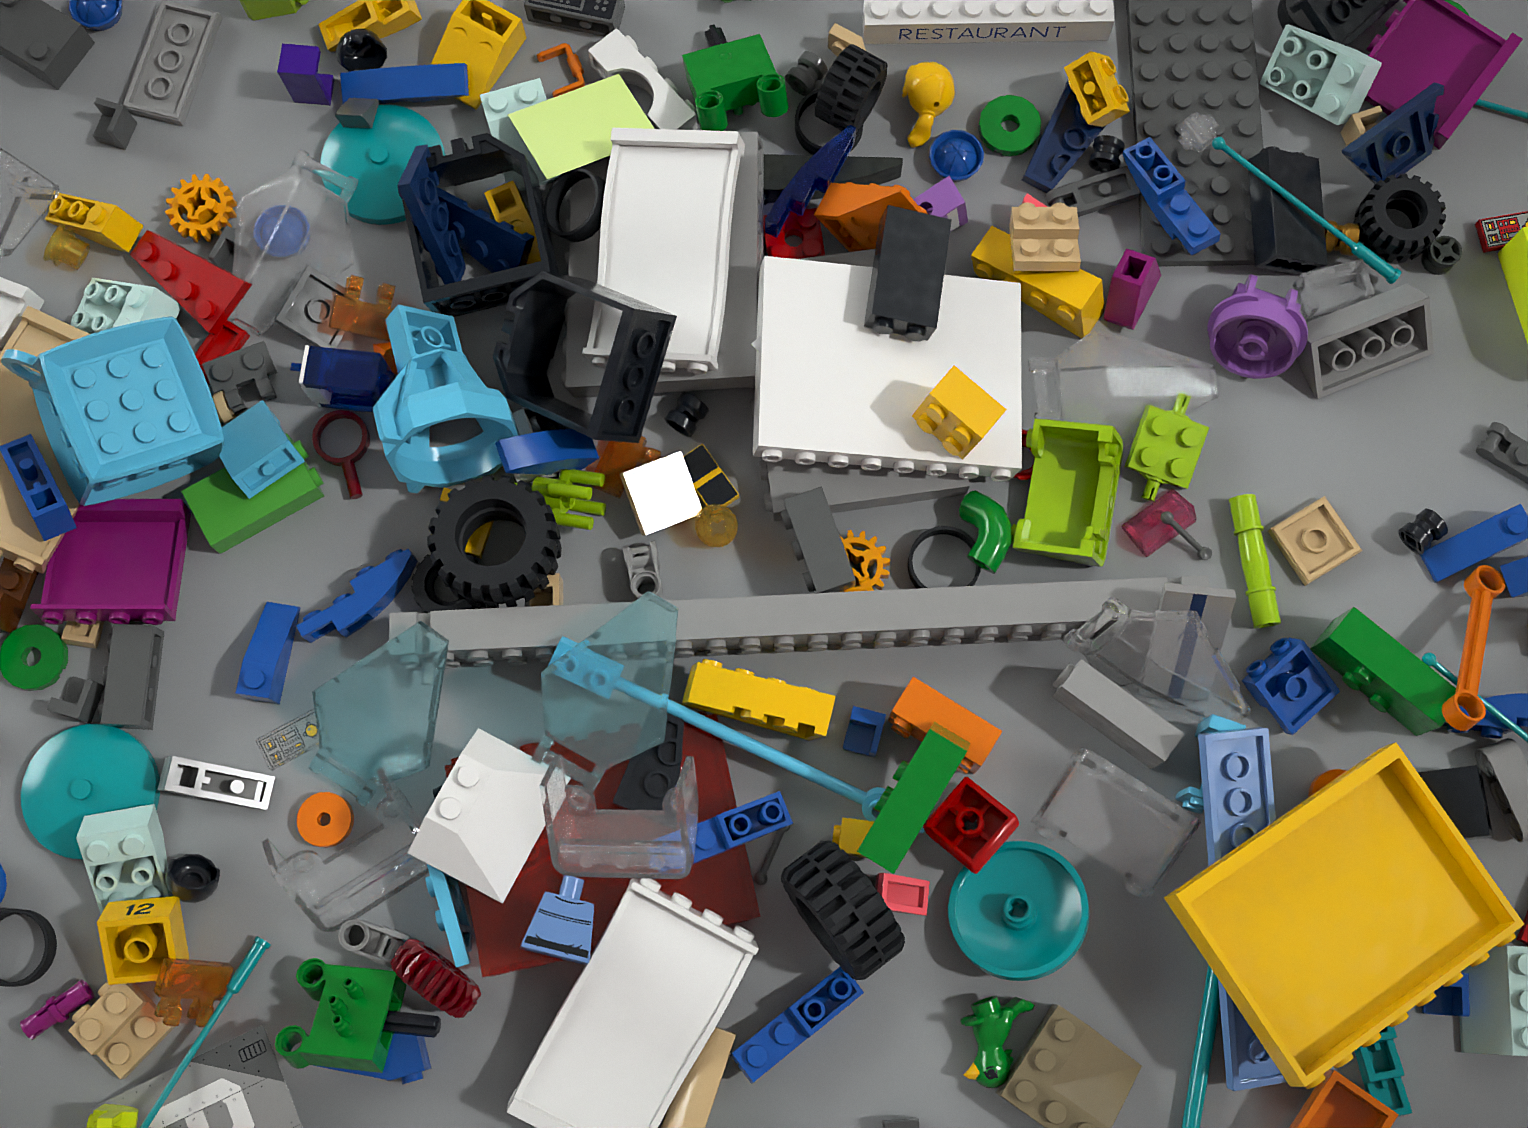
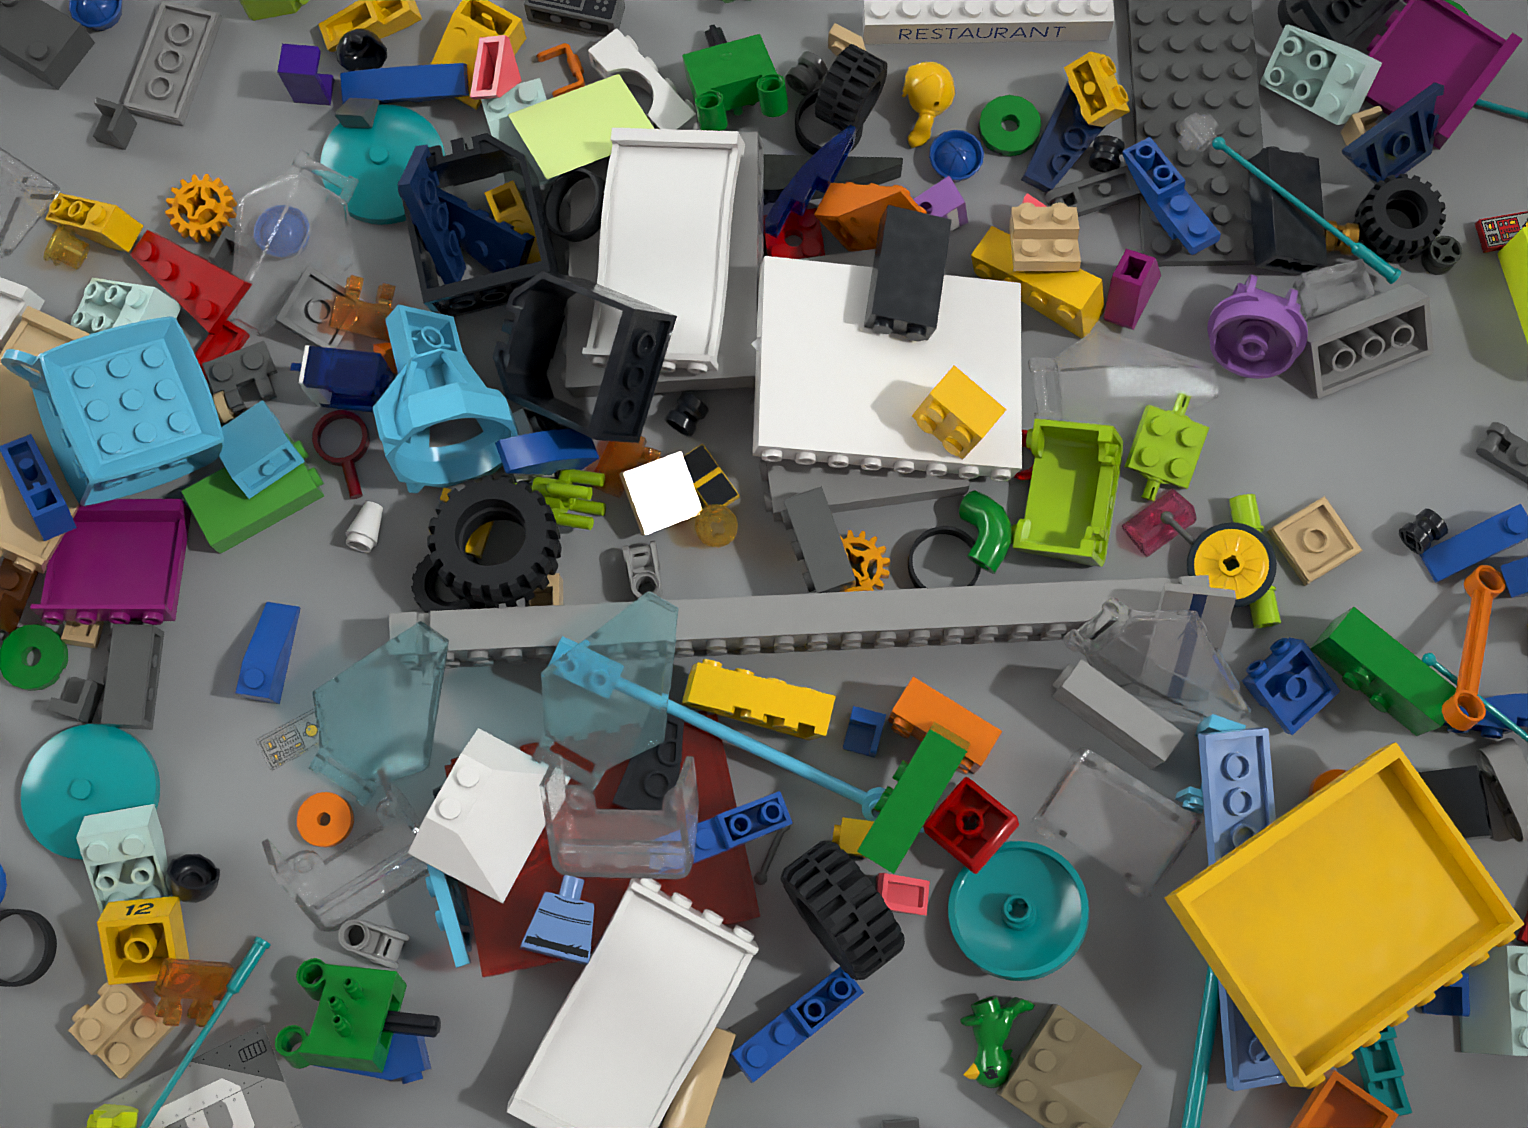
magenta pin [20,979,95,1040] -> none
slope [158,756,275,810] -> none
blue slope [296,549,418,643] -> none
dark red gear [391,939,481,1018] -> none
none -> white cone [345,501,383,552]
none -> coral slope [470,35,522,100]
none -> yellow wheel [1187,522,1277,608]

